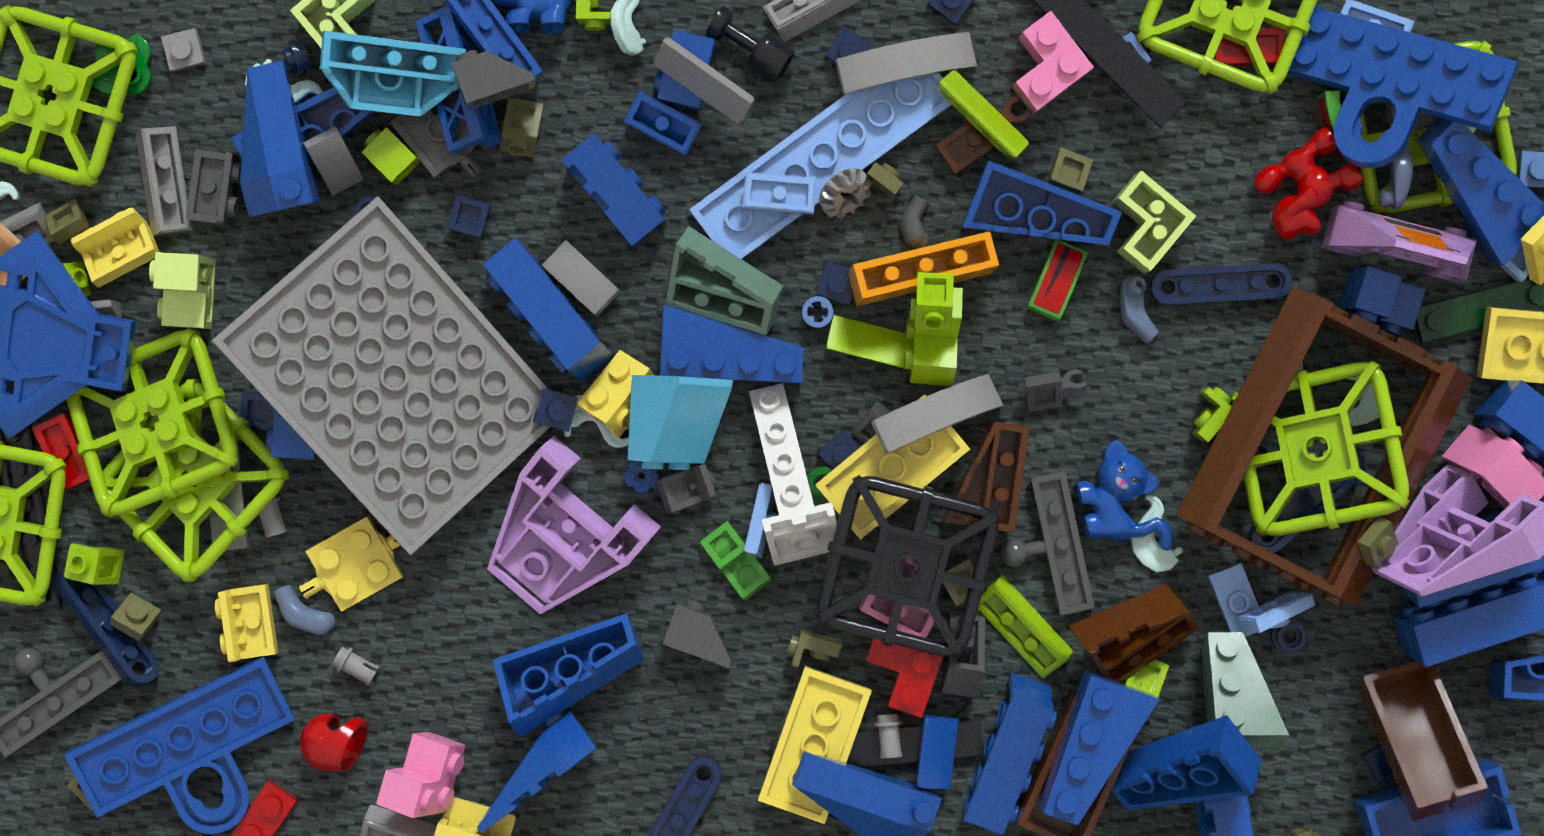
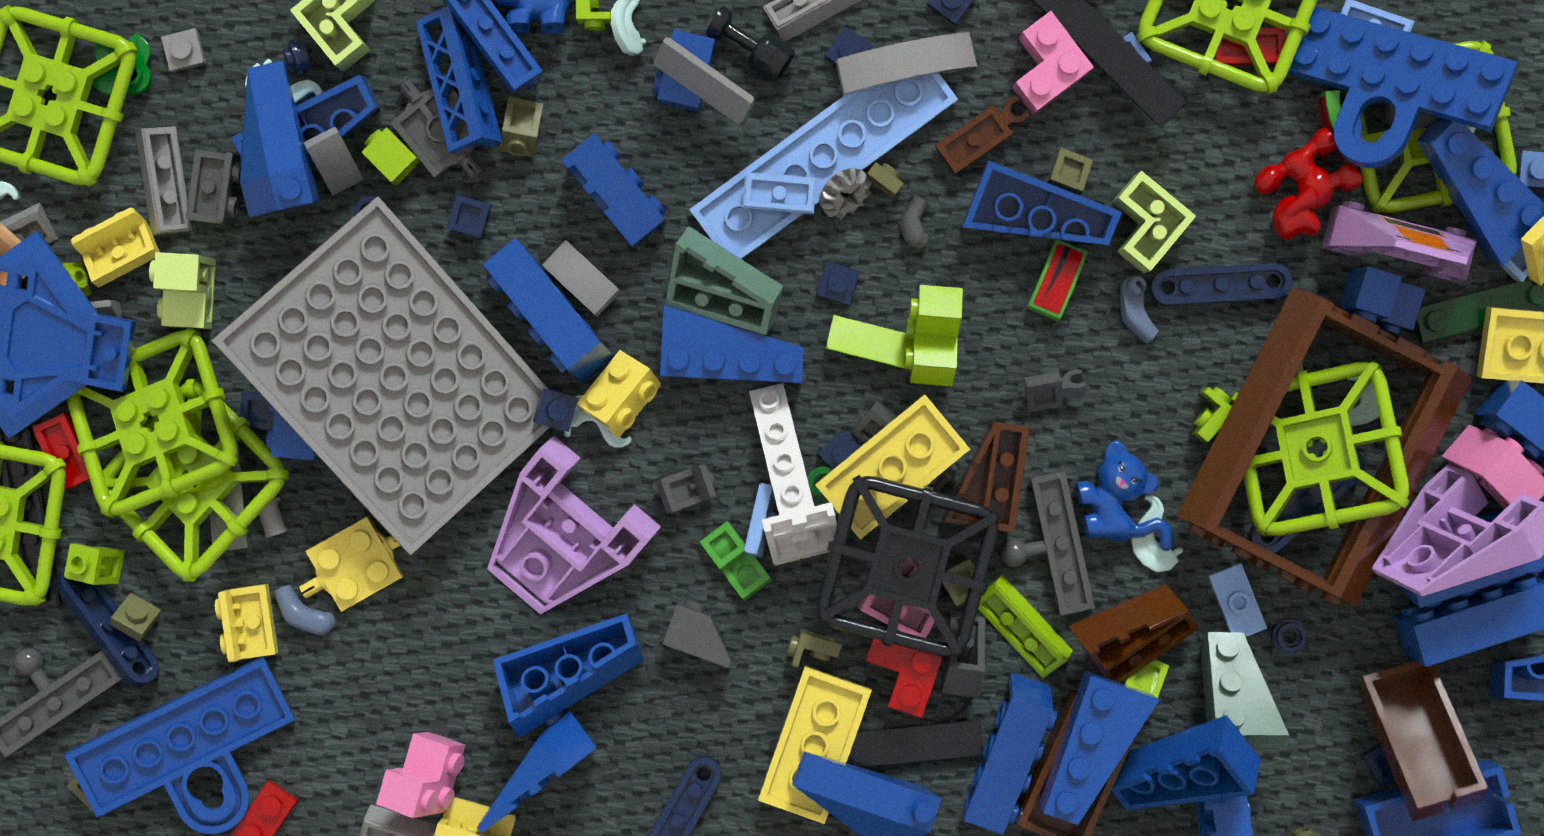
olive plate [45,198,89,245] -> none
red helmet [300,713,369,772] -> none
medium azure wedge [320,30,466,116] -> none
light grey pin [332,647,380,686] -> none
dark grey slope [451,50,535,111] -> none
blue slope [624,91,702,156] -> none
blue plate [624,461,659,493] -> none
medium azure slope [628,375,733,470] -> none
medium blue bush [802,296,834,328] -> none
light orange brick [848,231,999,307] -> none
light grey slope [871,374,1003,454] -> none
light grey pin [874,714,902,759] -> none
lime bracket [915,272,954,330] -> none
blue slope [915,714,959,789] -> none
lime slope [936,70,1029,161] -> none
light blue plate [1236,591,1315,633] -> none
olive plate [1358,517,1398,569] -> none
sand blue arm [1378,142,1413,209] -> none

